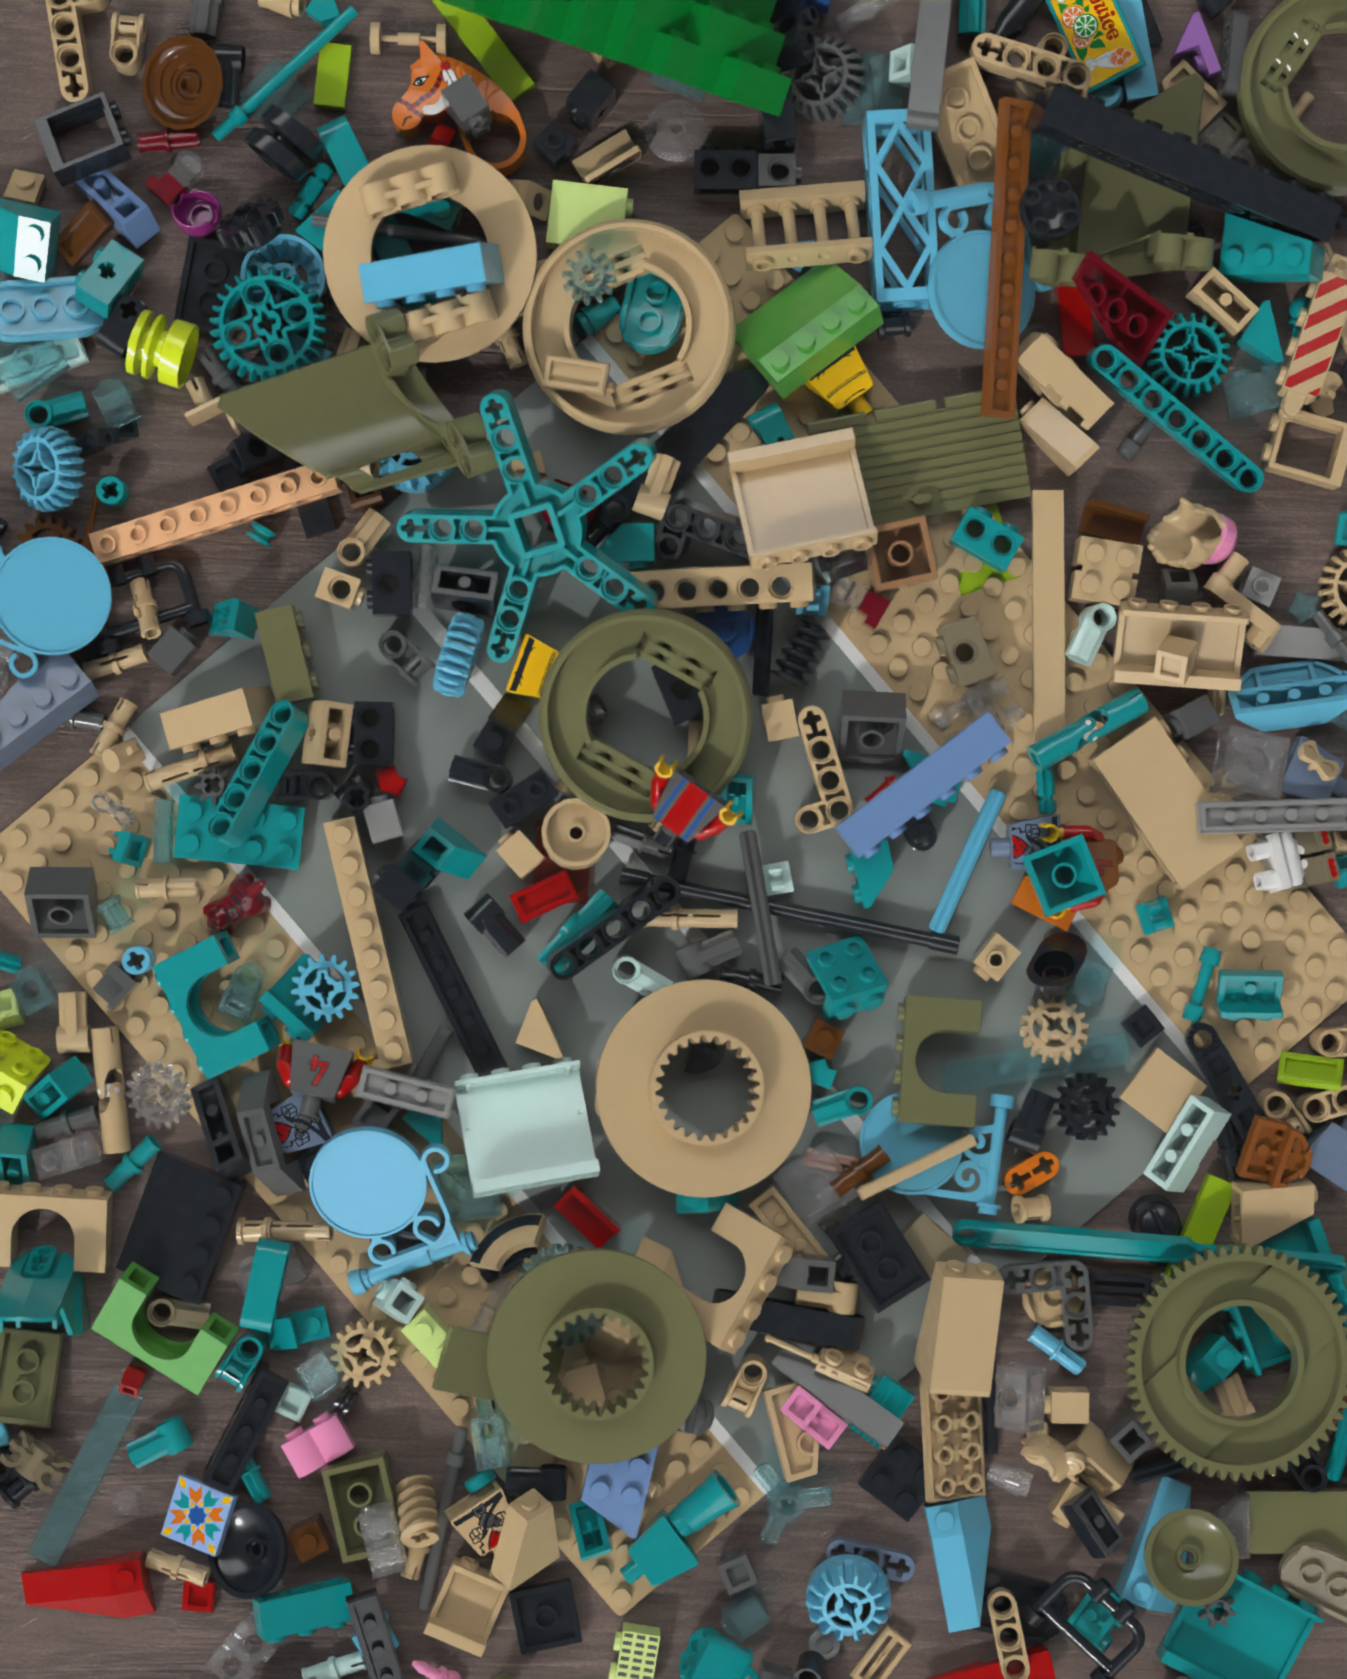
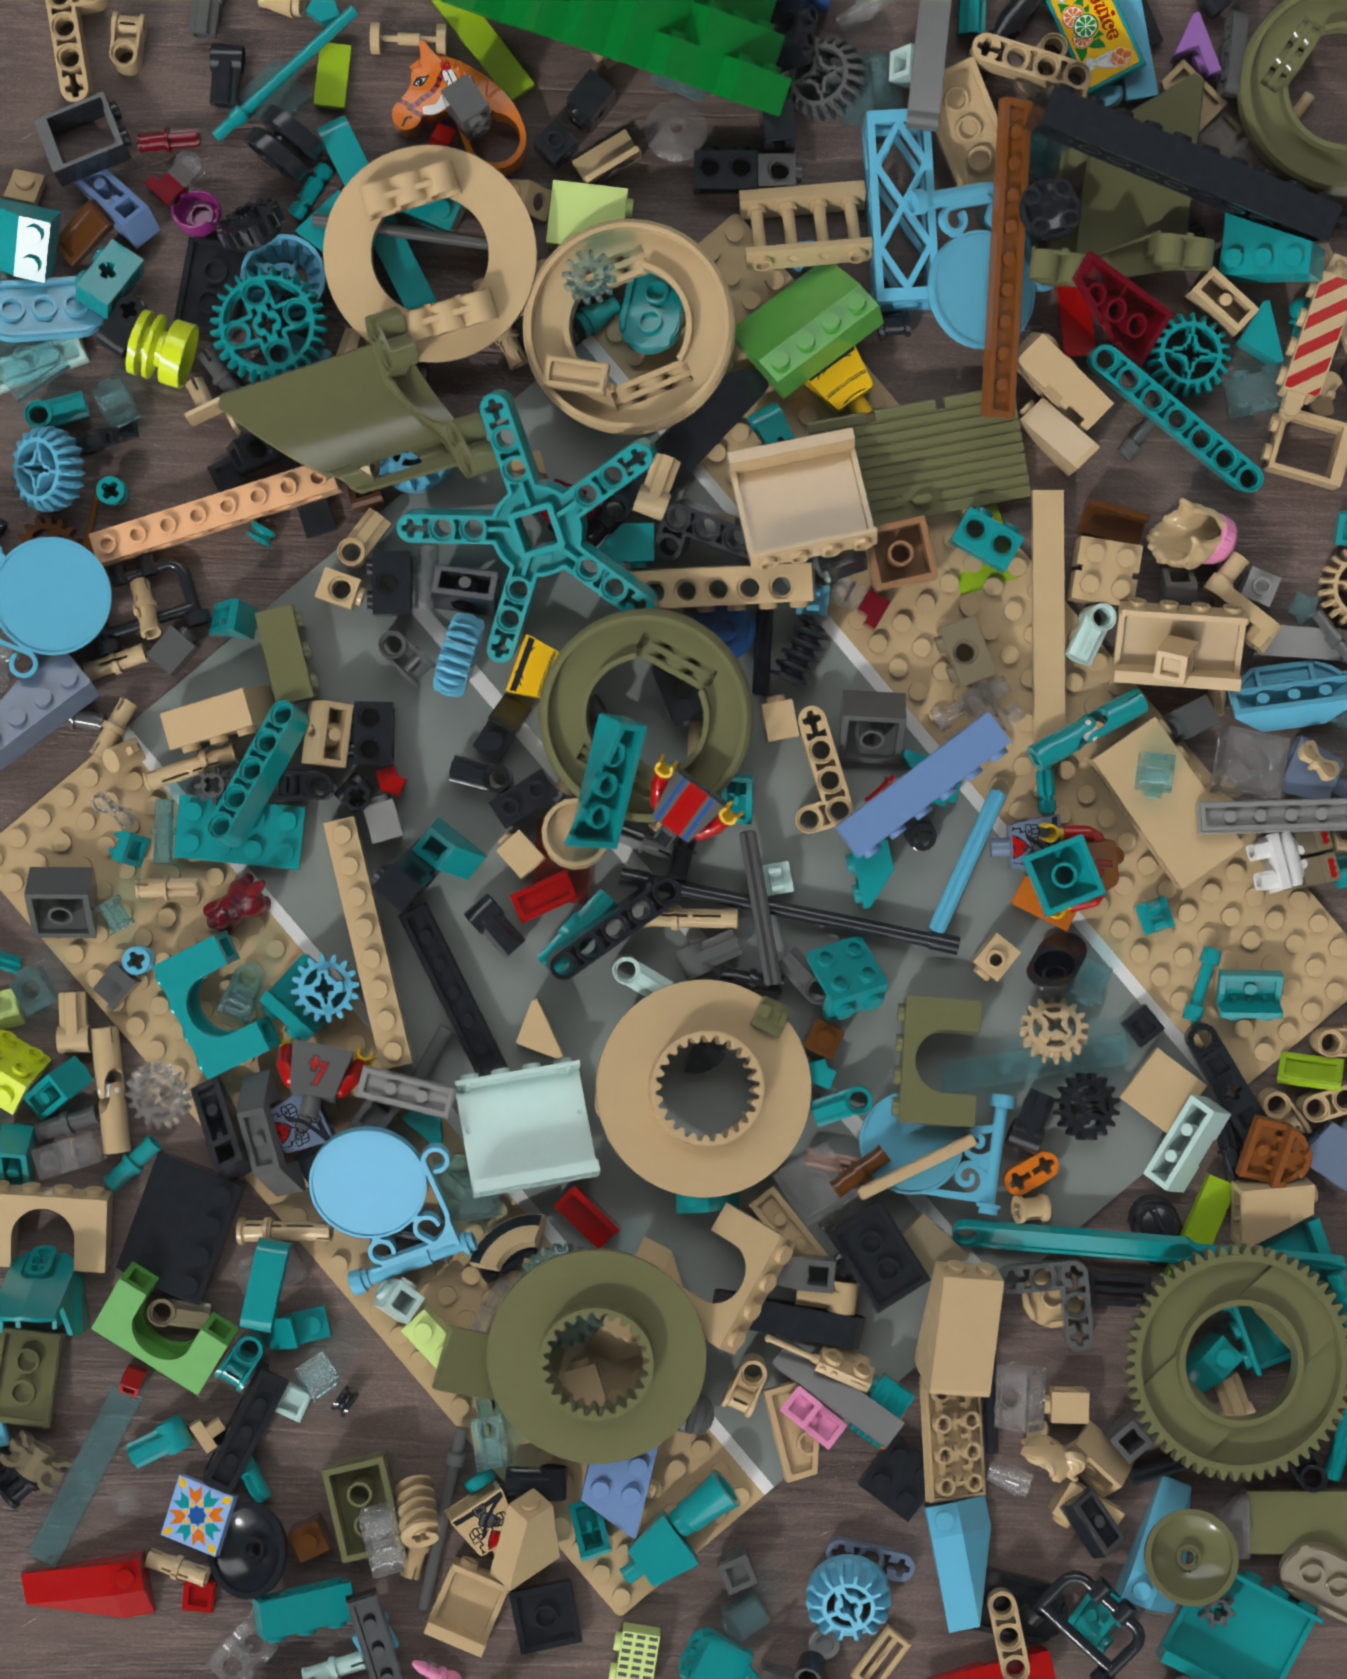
reddish brown hat [142,35,224,130] -> none
bright pink brick [281,1410,356,1479] -> none
tan gear [330,1318,400,1388] -> none
medium azure wedge [358,242,505,309] -> none
clear light blue bush [753,1462,833,1544] -> none
medium azure axle [1027,1323,1087,1375] -> none
none -> tan tile [189,1417,225,1454]
none -> teal wedge [564,713,647,849]
none -> olive tile [750,995,793,1038]
none -> clear light blue brick [1134,751,1176,799]

